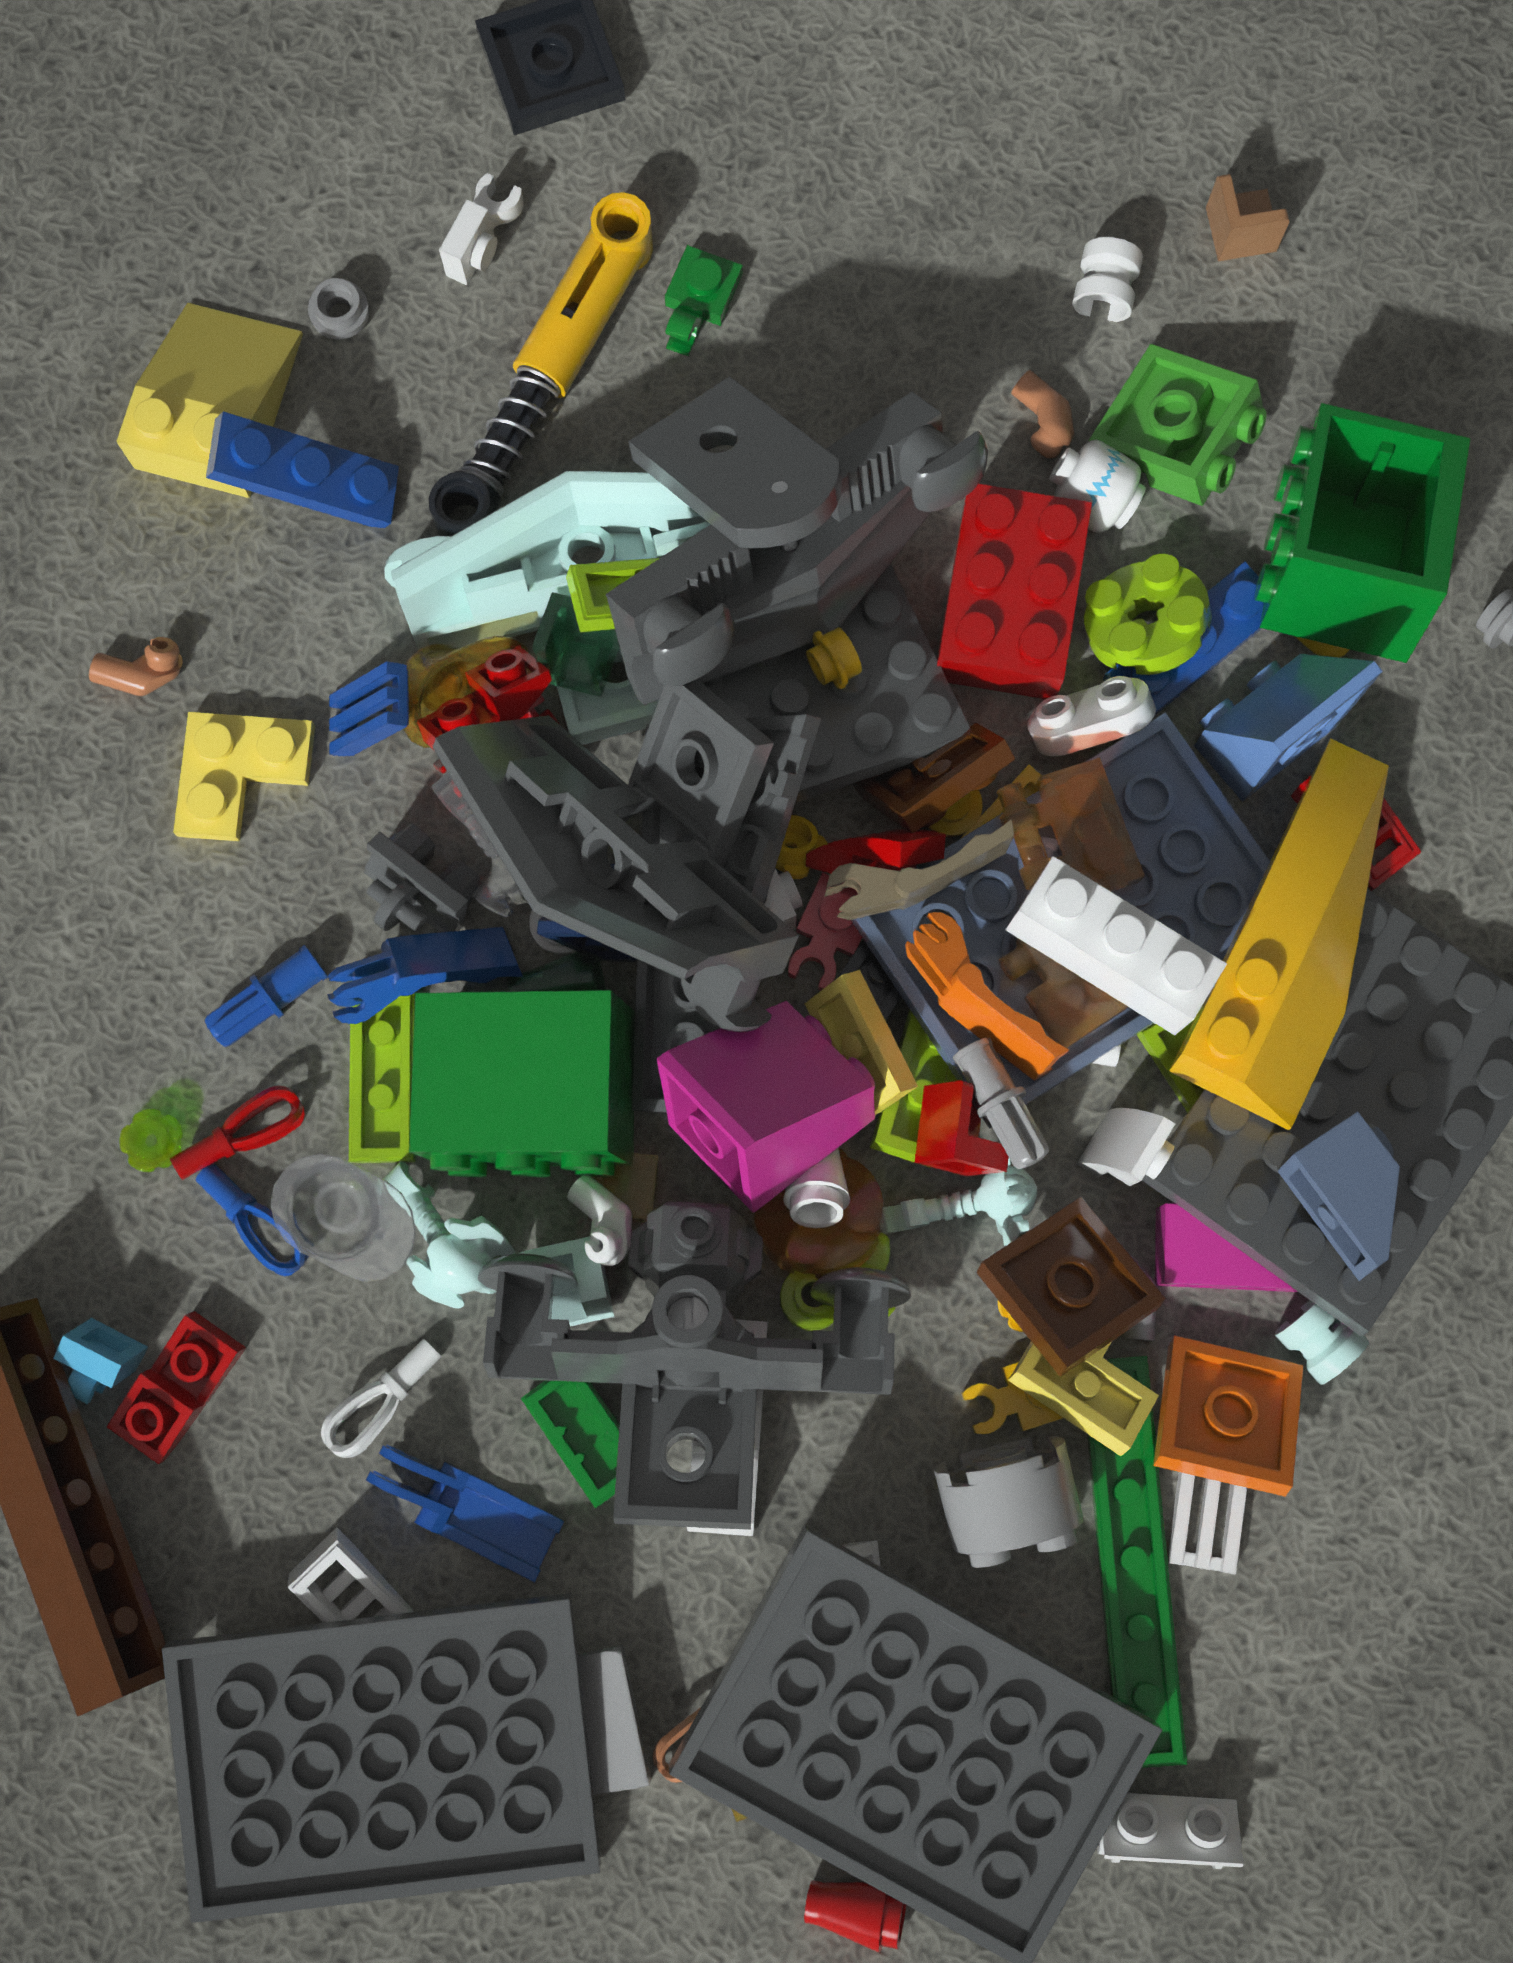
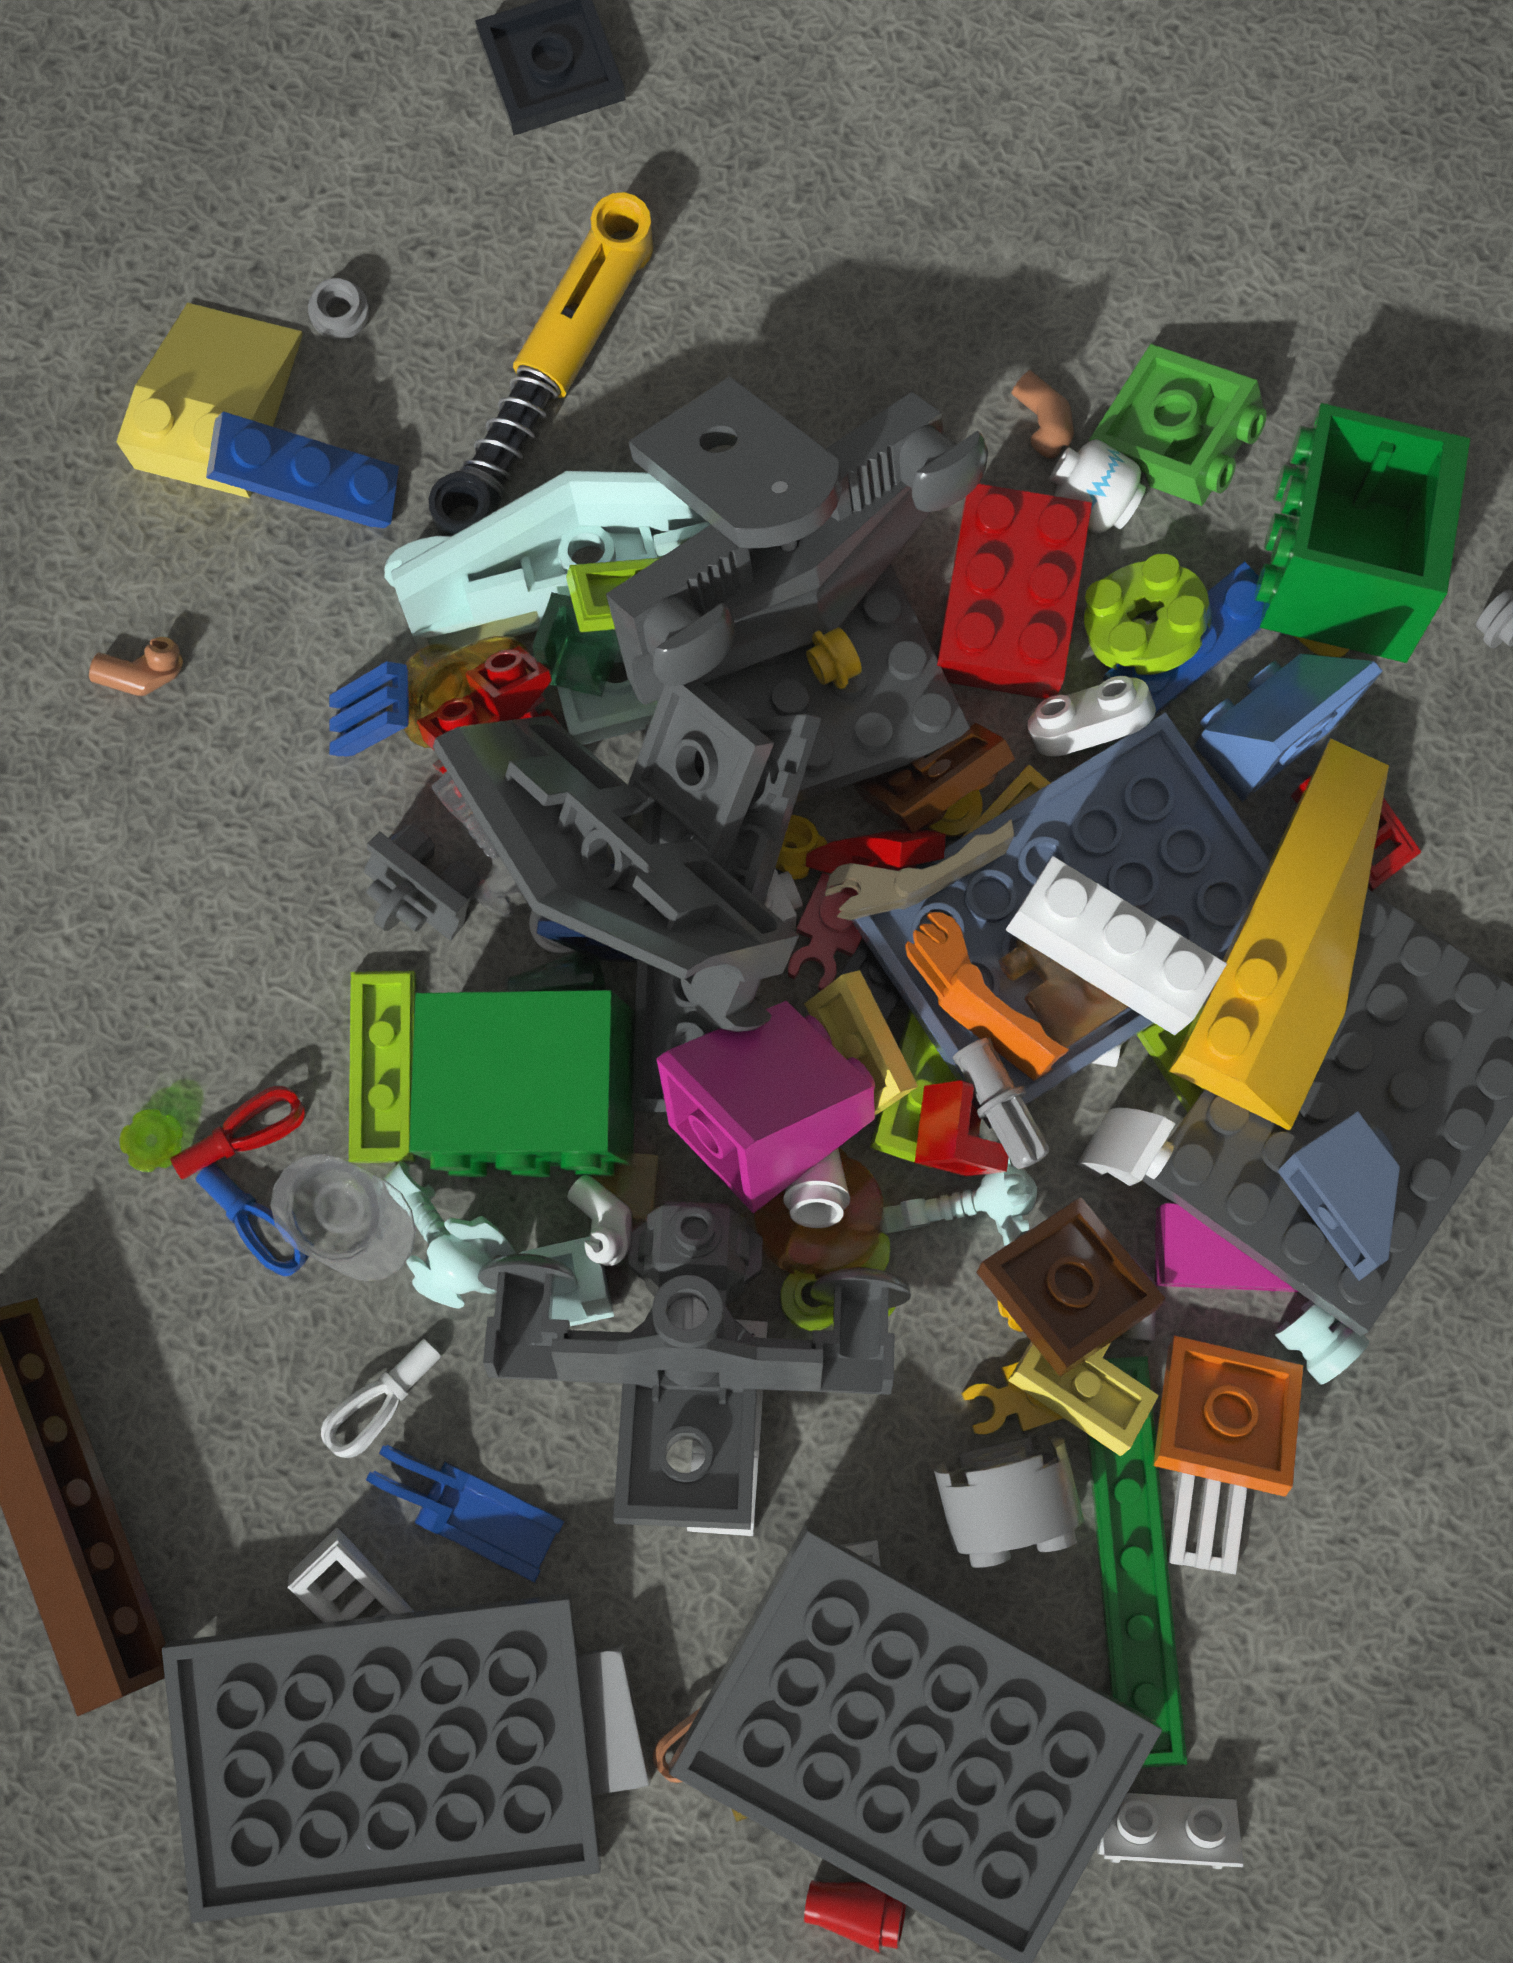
medium azure tile [53,1318,148,1404] -> none
red slope [106,1311,246,1465] -> none
light yellow plate [173,712,315,841] -> none
blue axle [205,945,328,1047] -> none
blue arm [327,927,523,1024] -> none
white plate [439,173,524,286] -> none
green plate [520,1380,620,1508] -> none
green plate [665,245,743,357] -> none
clear orange plate [997,758,1145,892] -> none
white wheel [1072,237,1143,322] -> none
medium nougat panel [1206,174,1290,261] -> none

